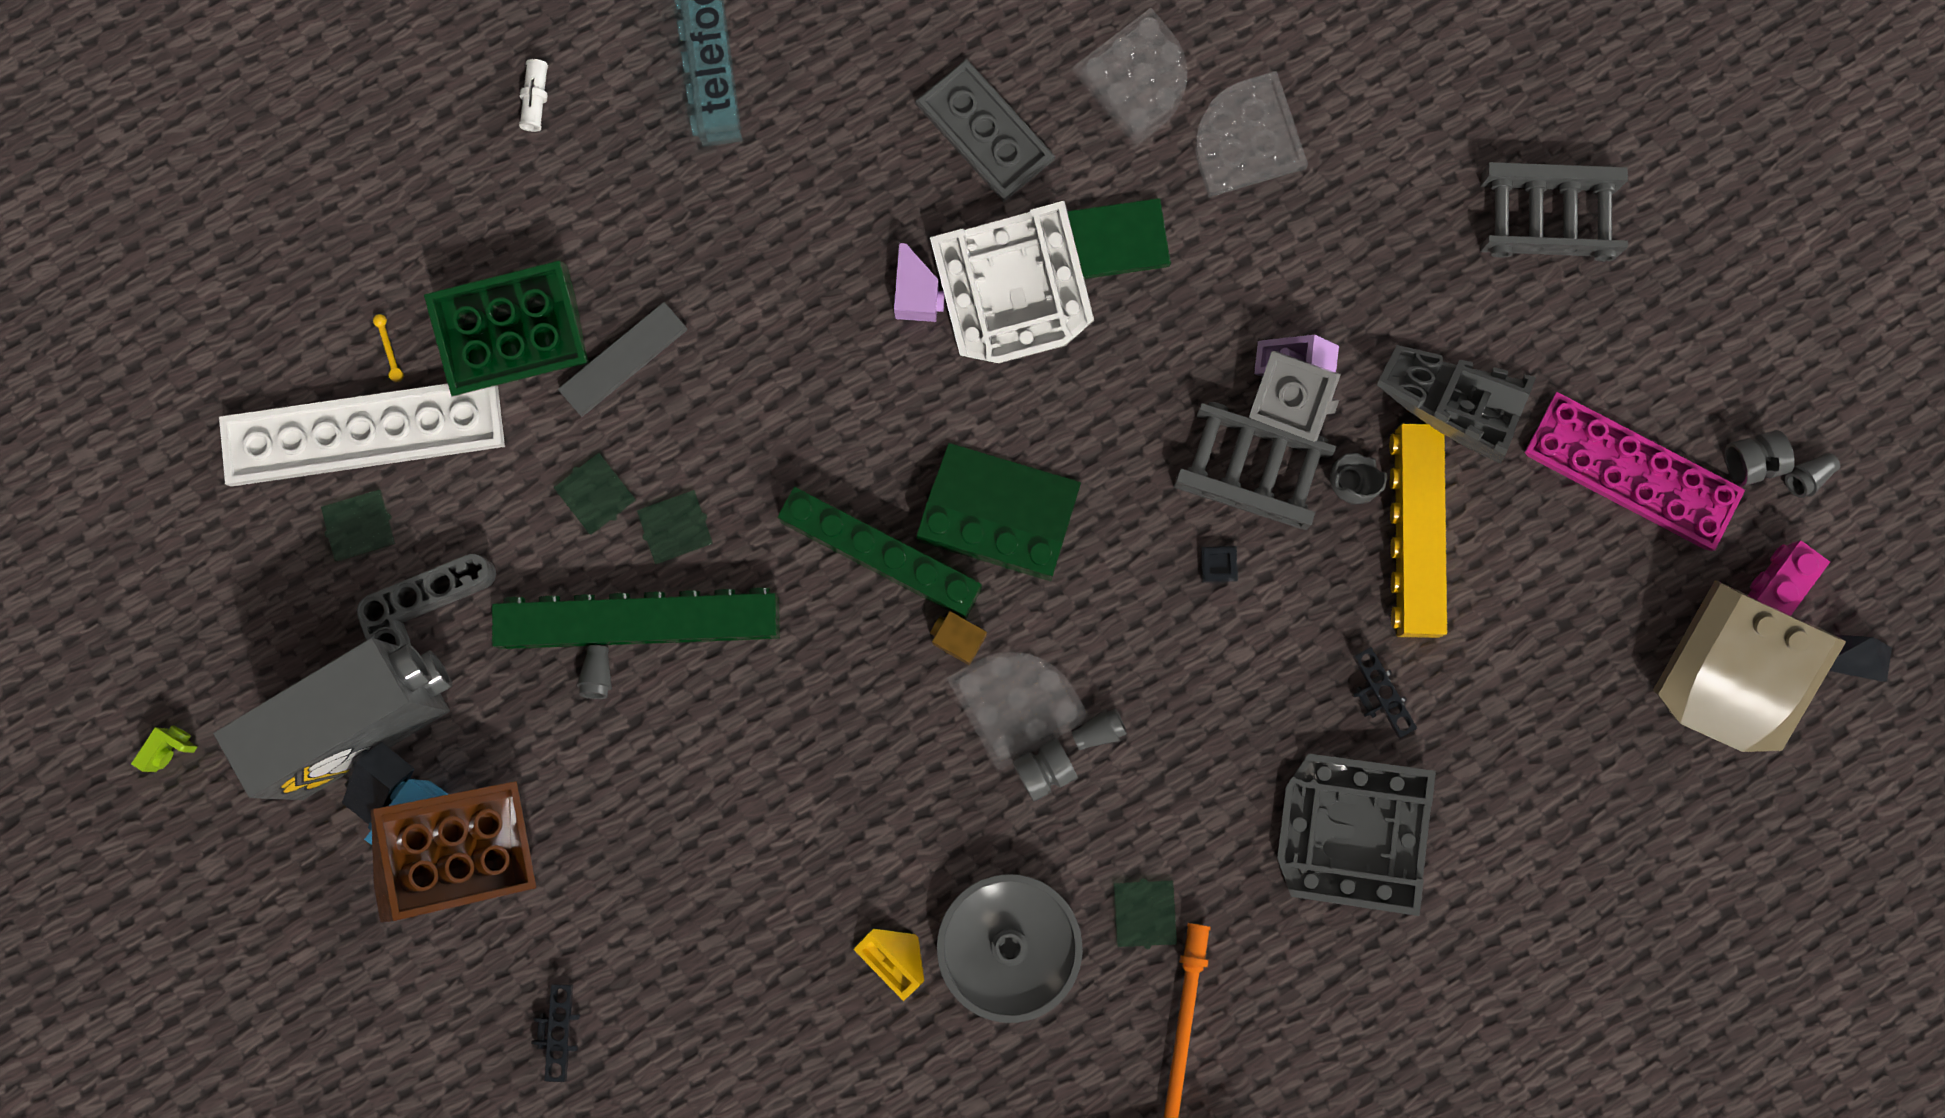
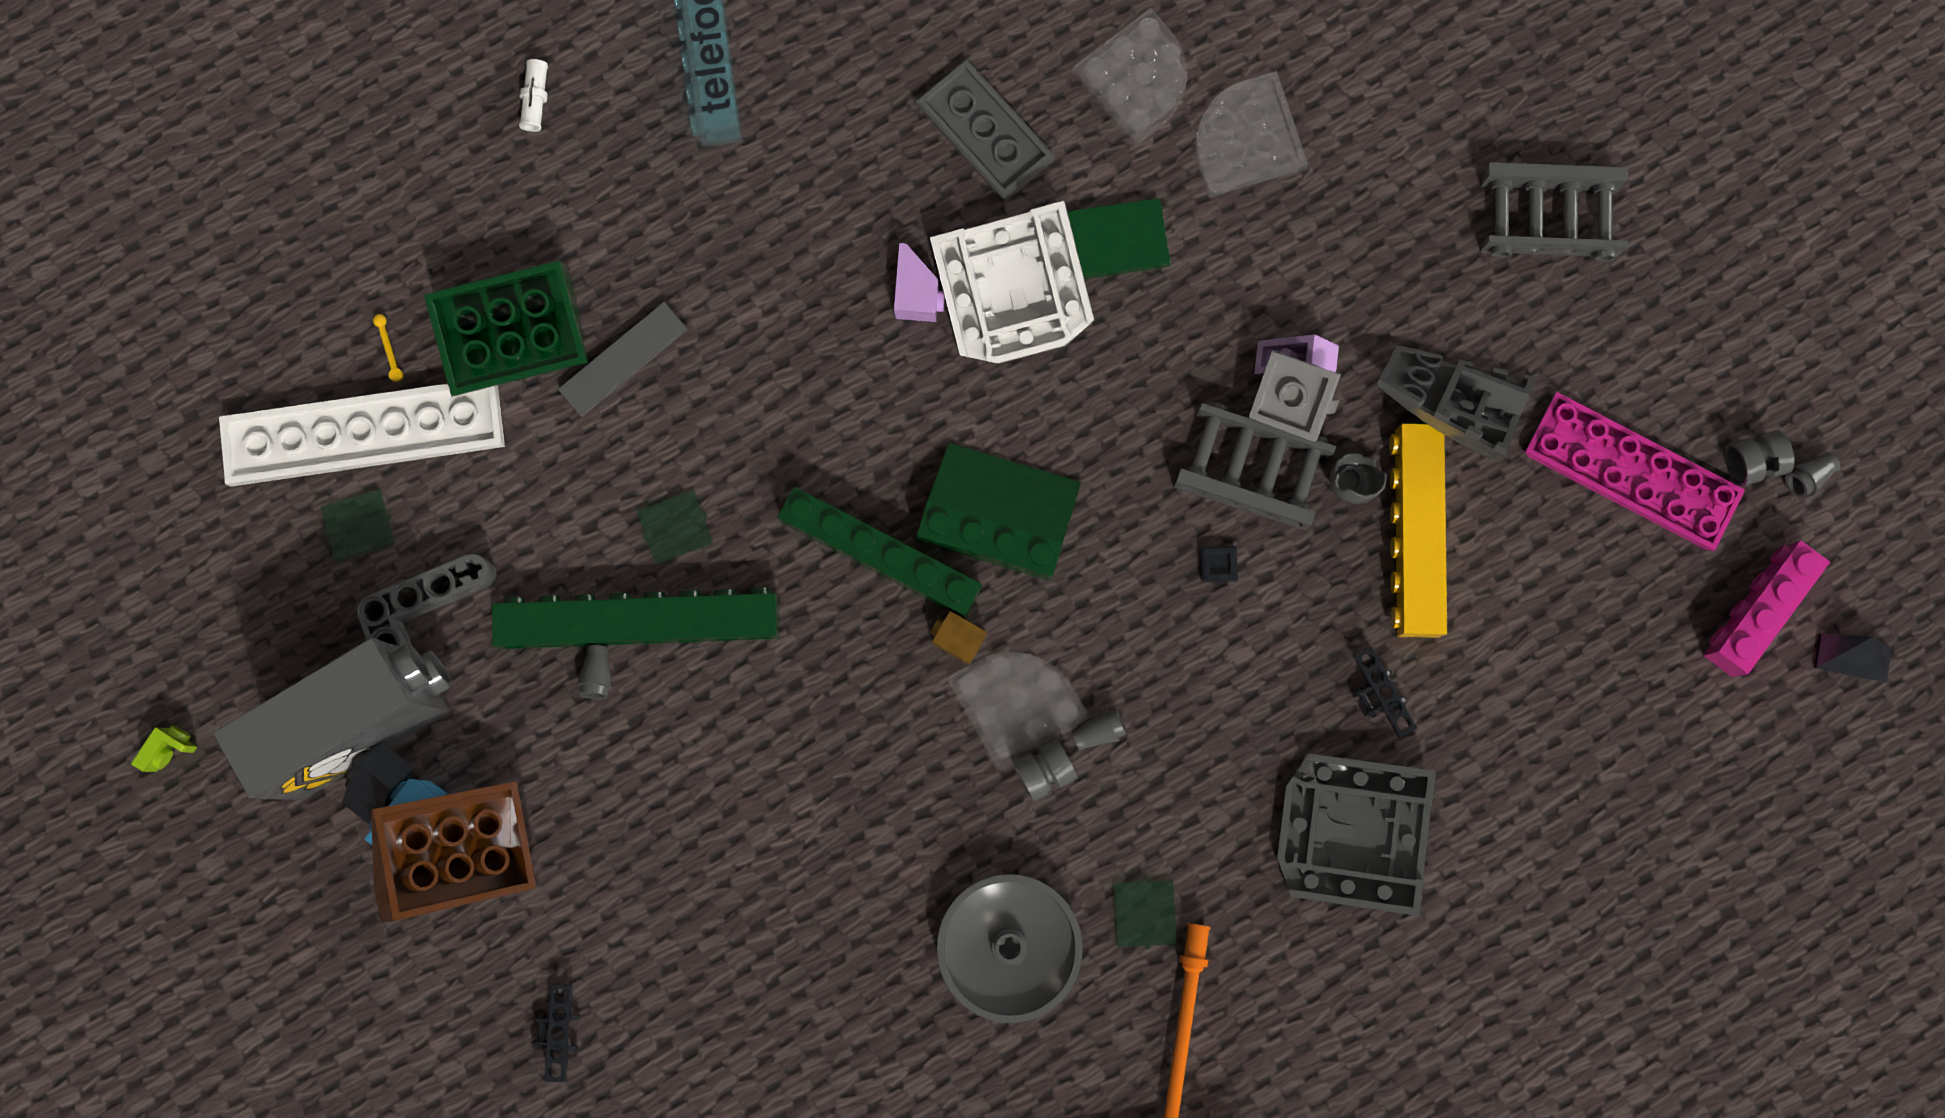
clear green piece [554,453,636,535] -> none
yellow slope [853,929,924,1001] -> none
dark tan wedge [1653,580,1846,752] -> none

